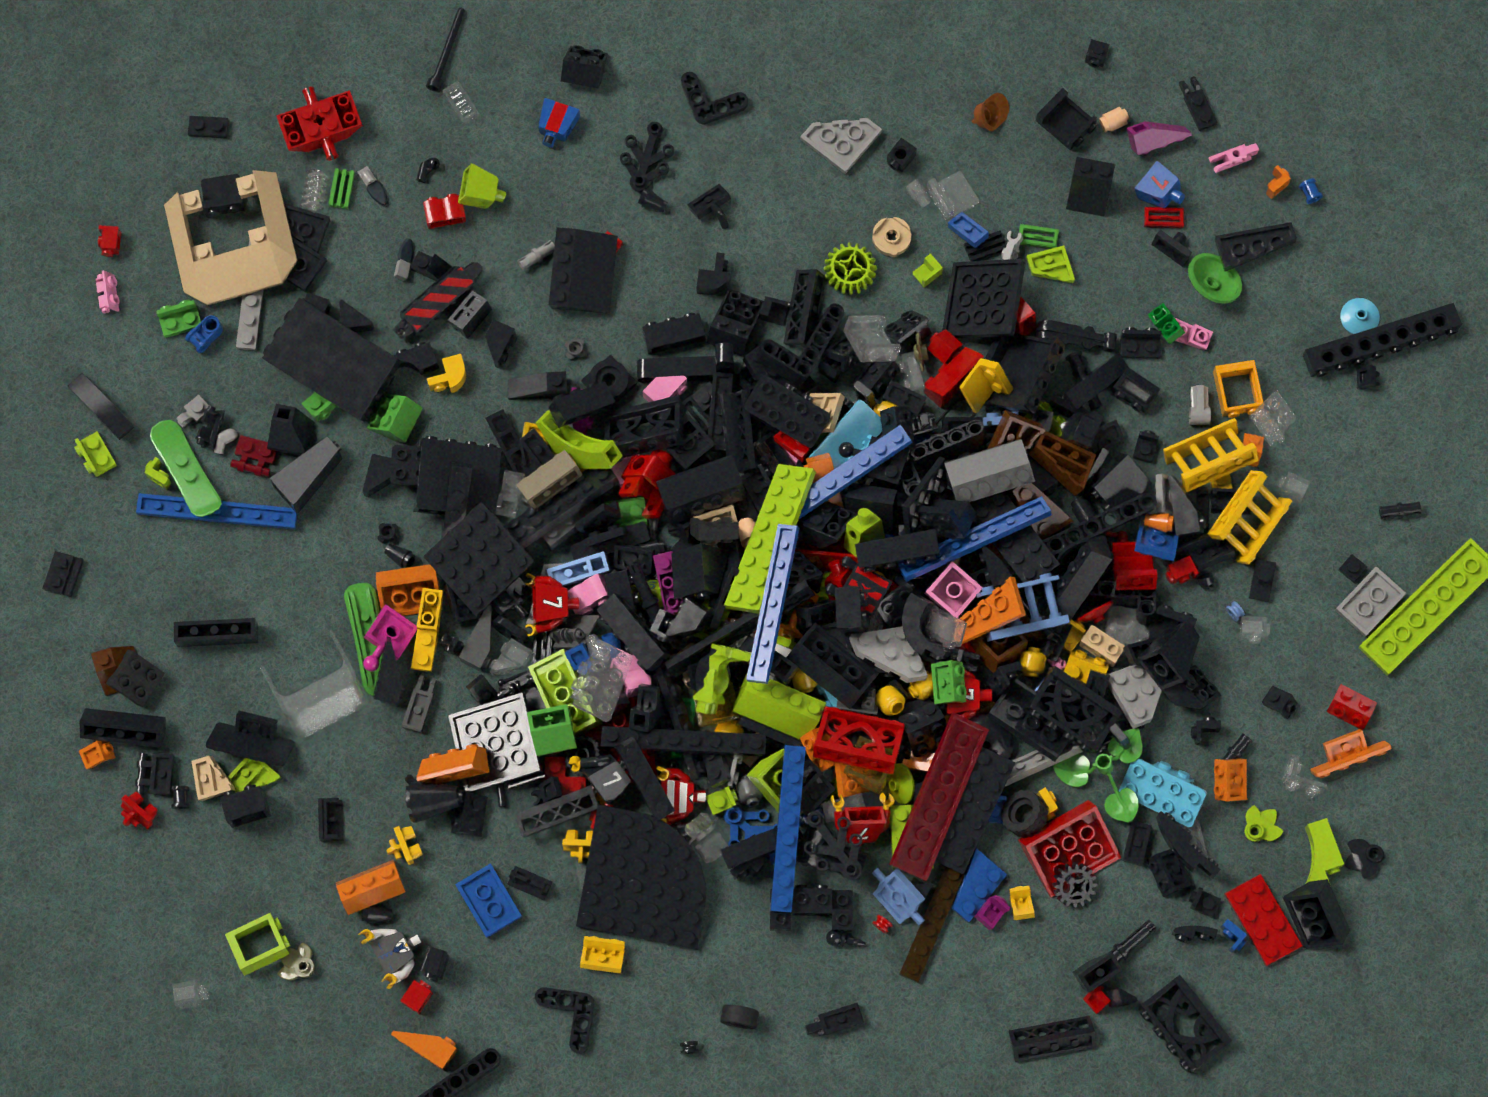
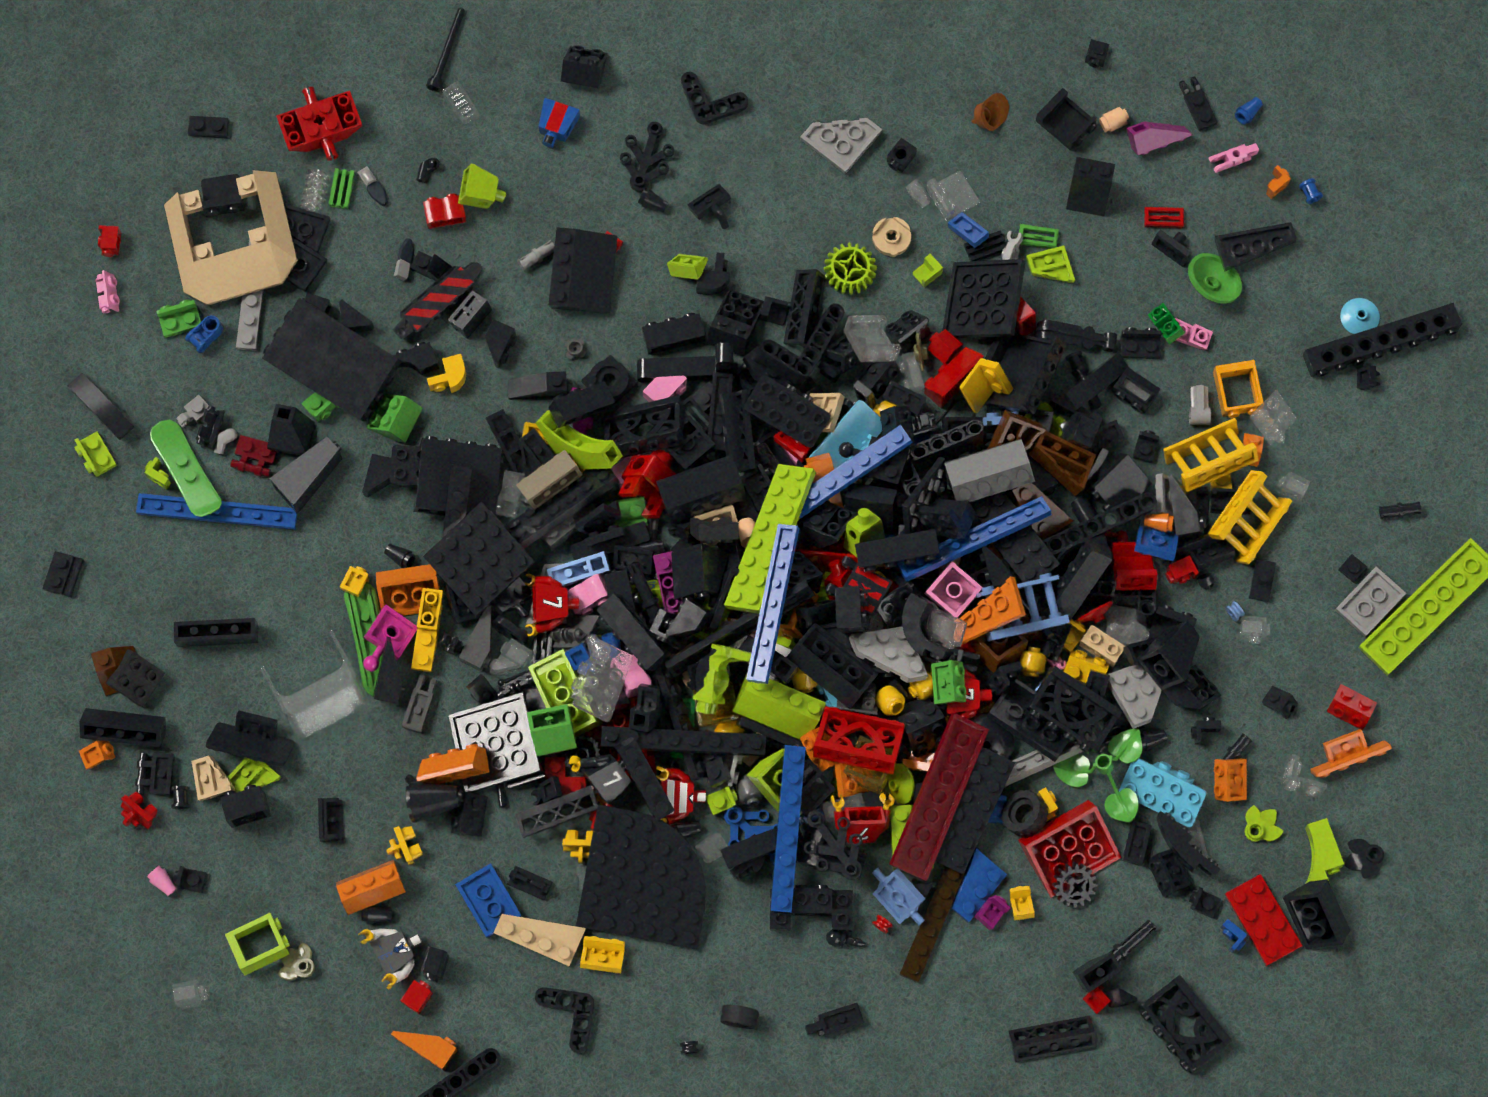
black plate [378,523,398,543] -> none
clear hinge [685,813,719,844] -> none
black tile [1110,723,1131,750] -> none
torso [1135,161,1185,208] -> none
black slope [1171,926,1218,943] -> none
none -> bright pink cone [147,866,177,896]
none -> black bracket [173,866,207,893]
none -> yellow bracket [340,566,370,597]
none -> tan wing [493,914,586,966]
none -> lime slope [667,254,708,279]
none -> black cone [1140,730,1167,752]
none -> blue cone [1235,97,1263,124]

